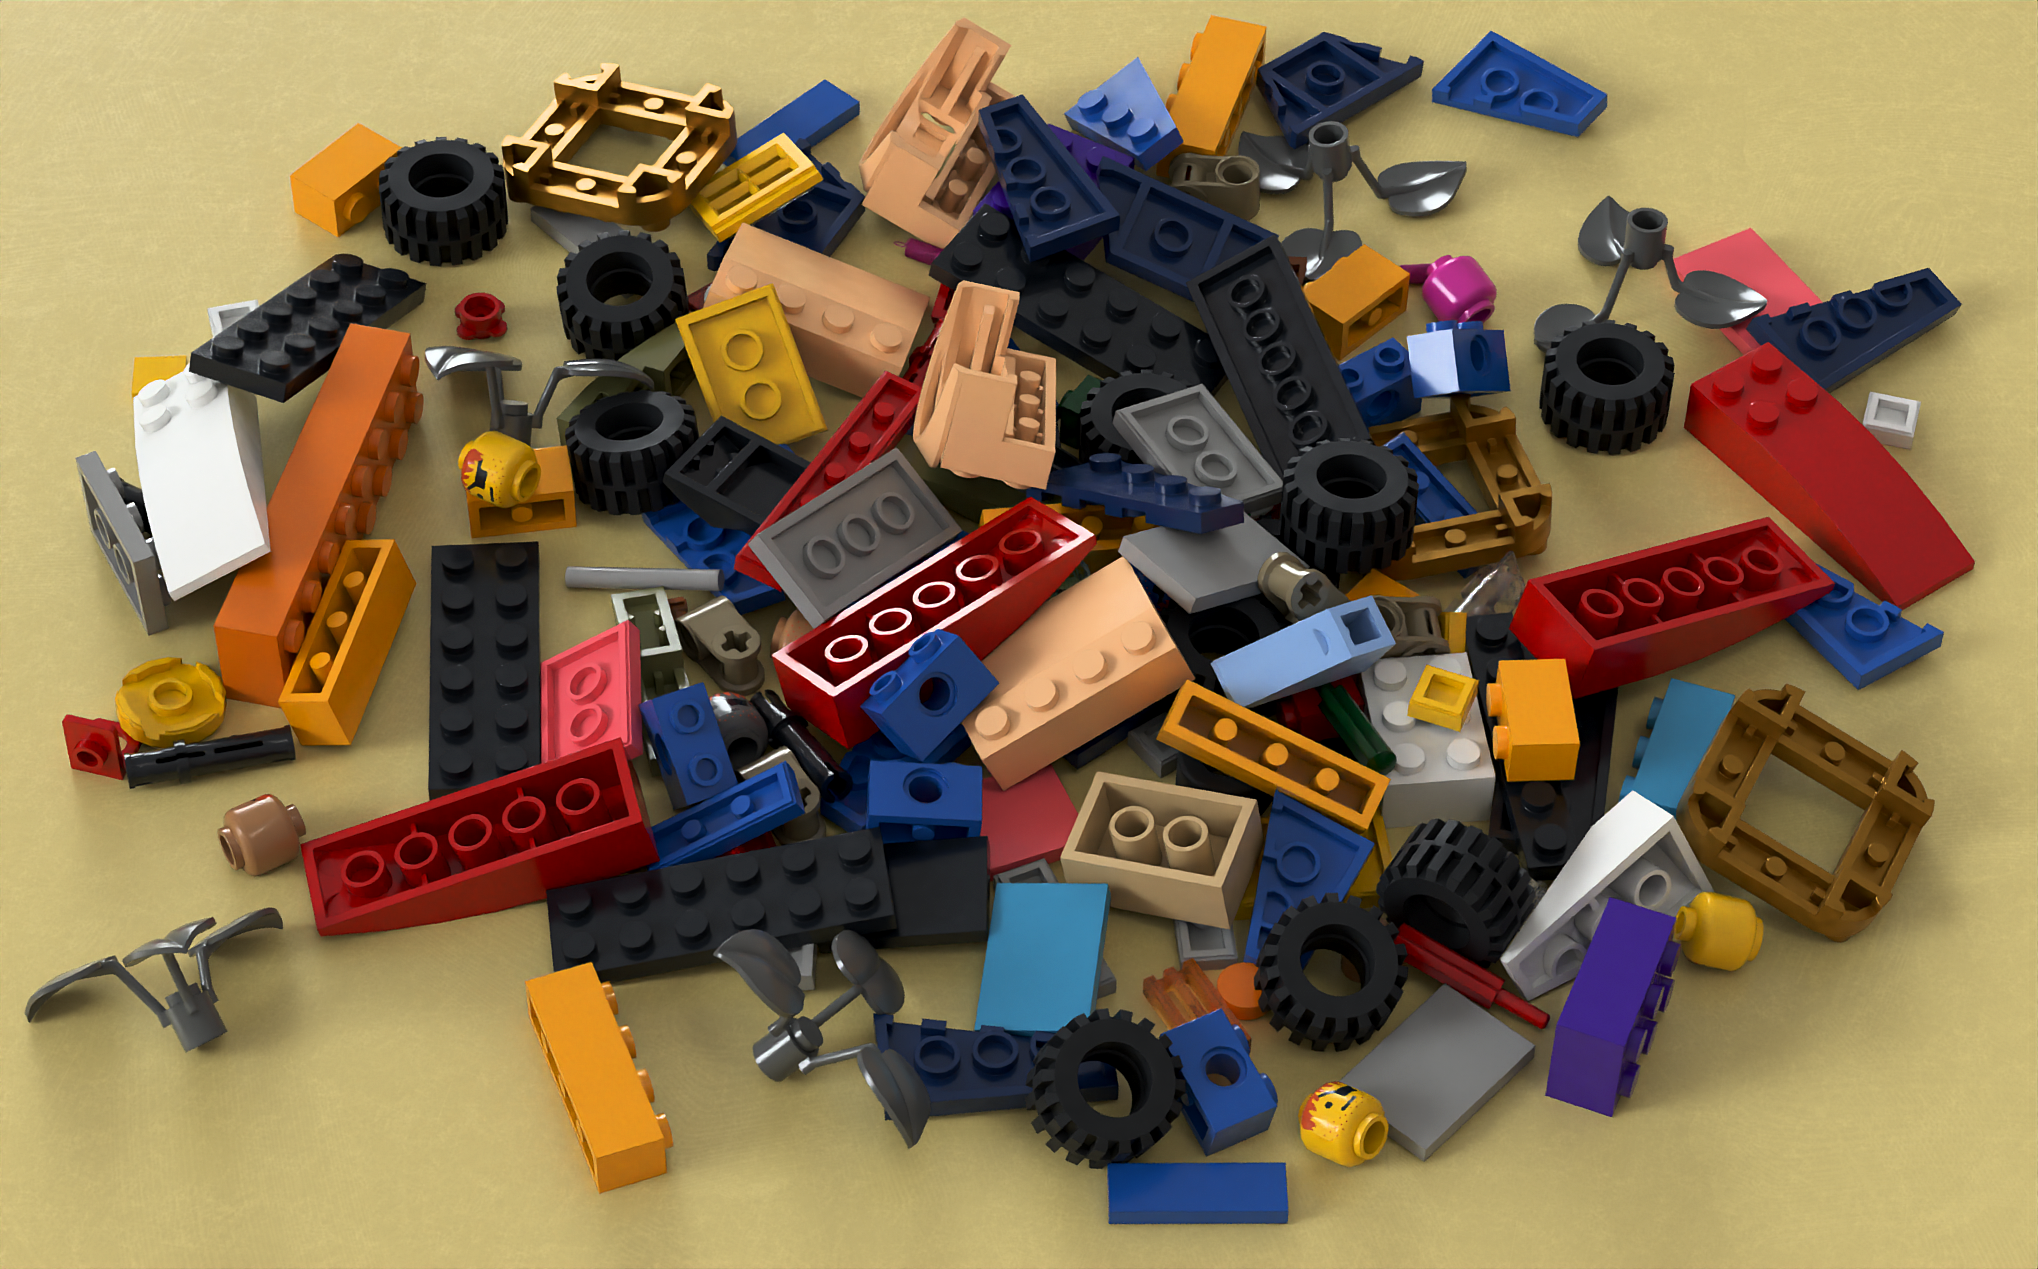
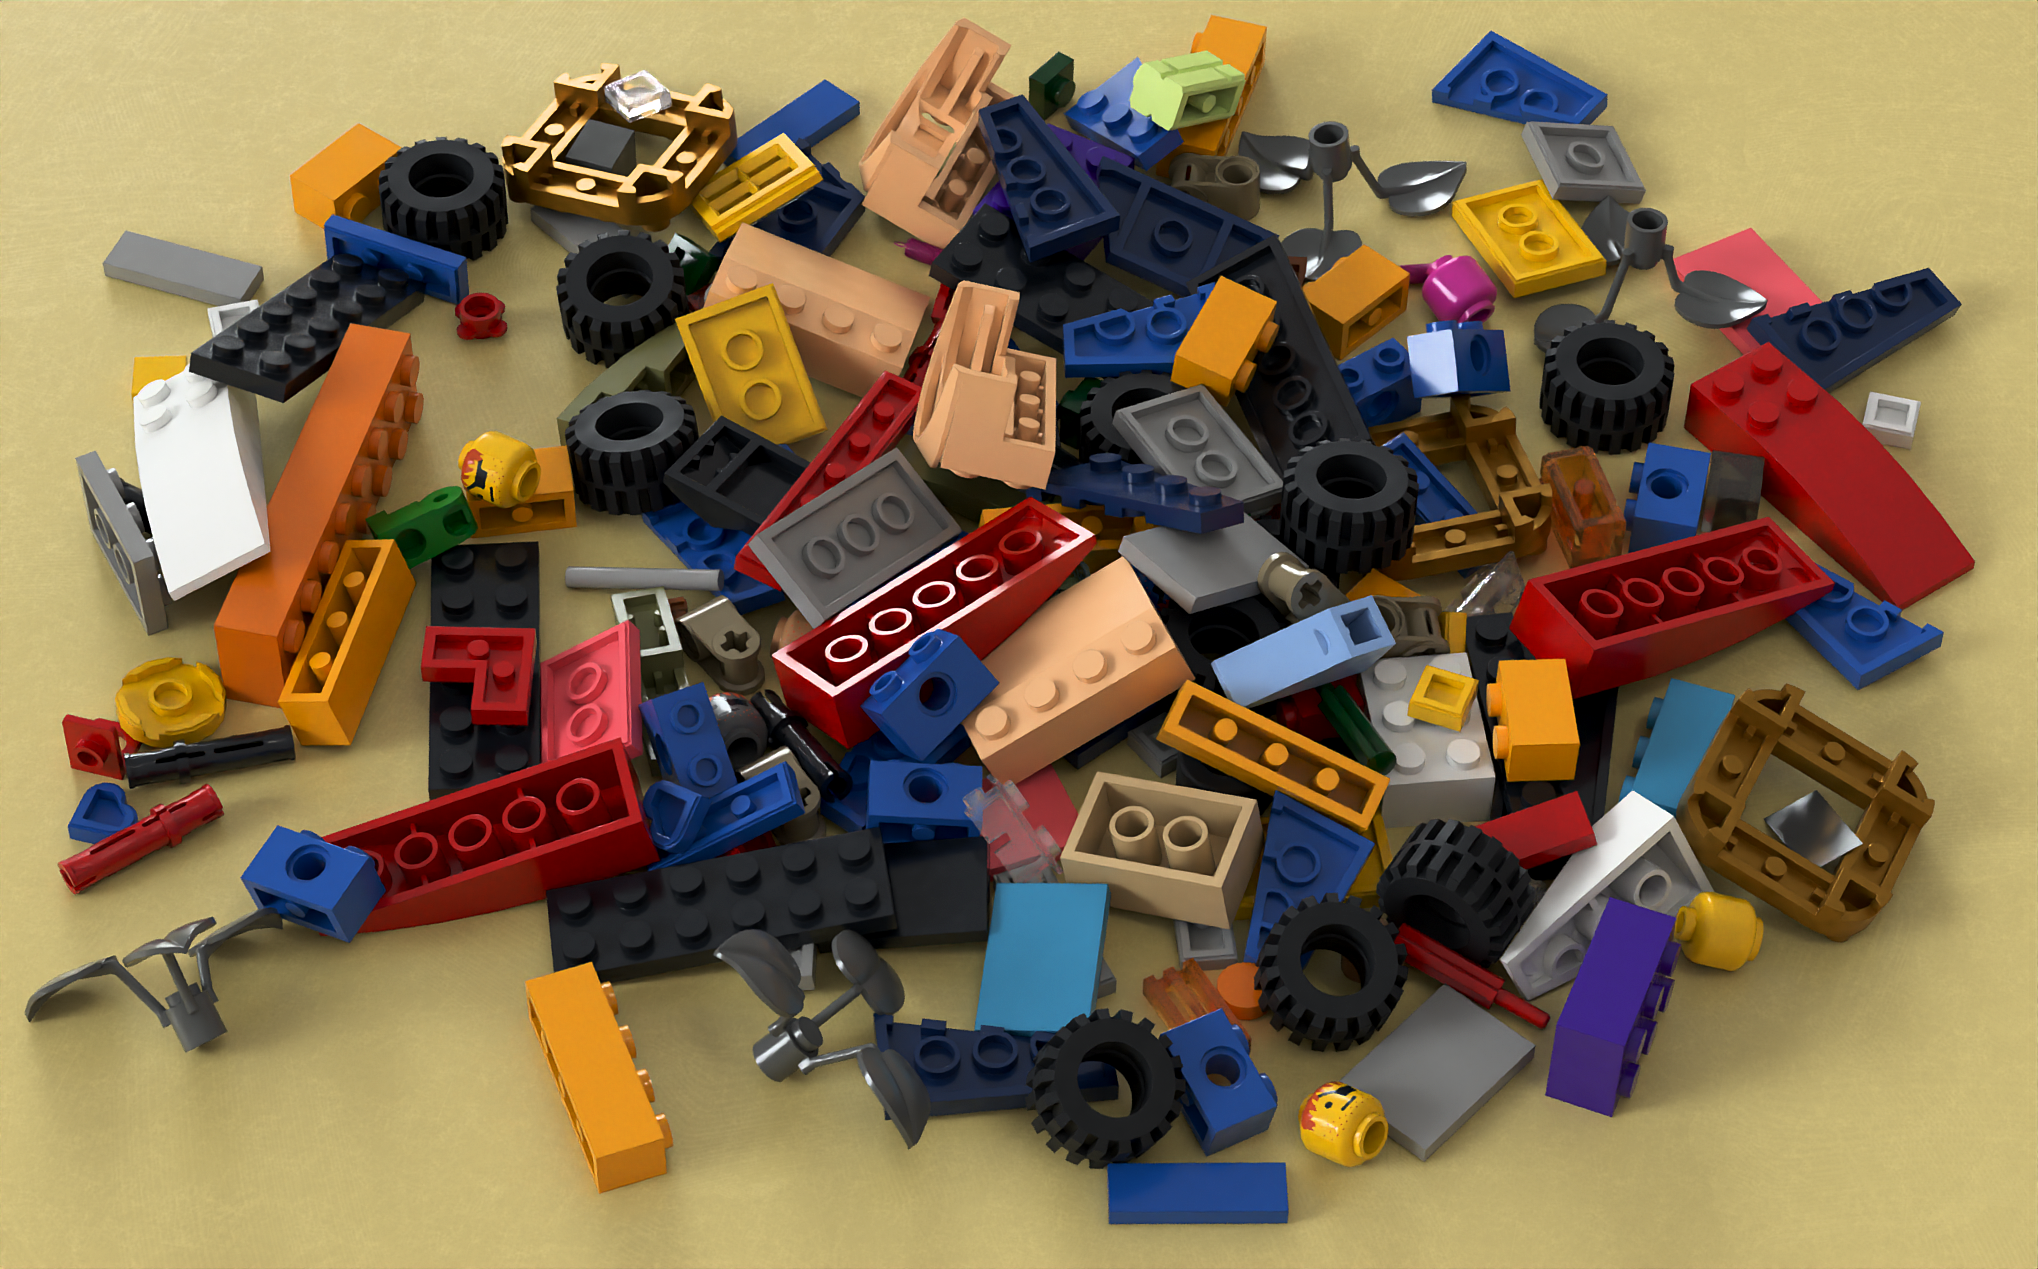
medium nougat head [217,794,306,877] -> none
dark grey plant [425,346,654,447] -> none
dark blue wing [1256,32,1424,149] -> none
none -> red pin [58,784,224,895]
none -> blue tile [68,783,138,844]
none -> light grey tile [103,231,264,306]
none -> blue brick [240,825,386,943]
none -> blue tile [324,214,469,305]
none -> green leg [365,486,478,569]
none -> red plate [421,626,537,726]
none -> dark grey brick [566,119,637,177]
none -> clear tile [604,70,672,123]
none -> blue tile [643,780,712,854]
none -> dark green plate [668,233,721,304]
none -> clear hinge [962,773,1064,883]
none -> dark green plate [1029,51,1076,121]
none -> blue wing [1062,282,1215,378]
none -> yellowish green brick [1129,51,1246,131]
none -> light orange brick [1170,276,1279,407]
none -> yellow tile [1451,179,1606,298]
none -> red tile [1475,791,1597,870]
none -> light grey tile [1521,121,1646,204]
none -> clear orange brick [1539,446,1627,569]
none -> blue brick [1621,442,1711,553]
none -> clear smoke brick [1701,450,1765,532]
none -> dark grey sticker [1764,790,1863,867]

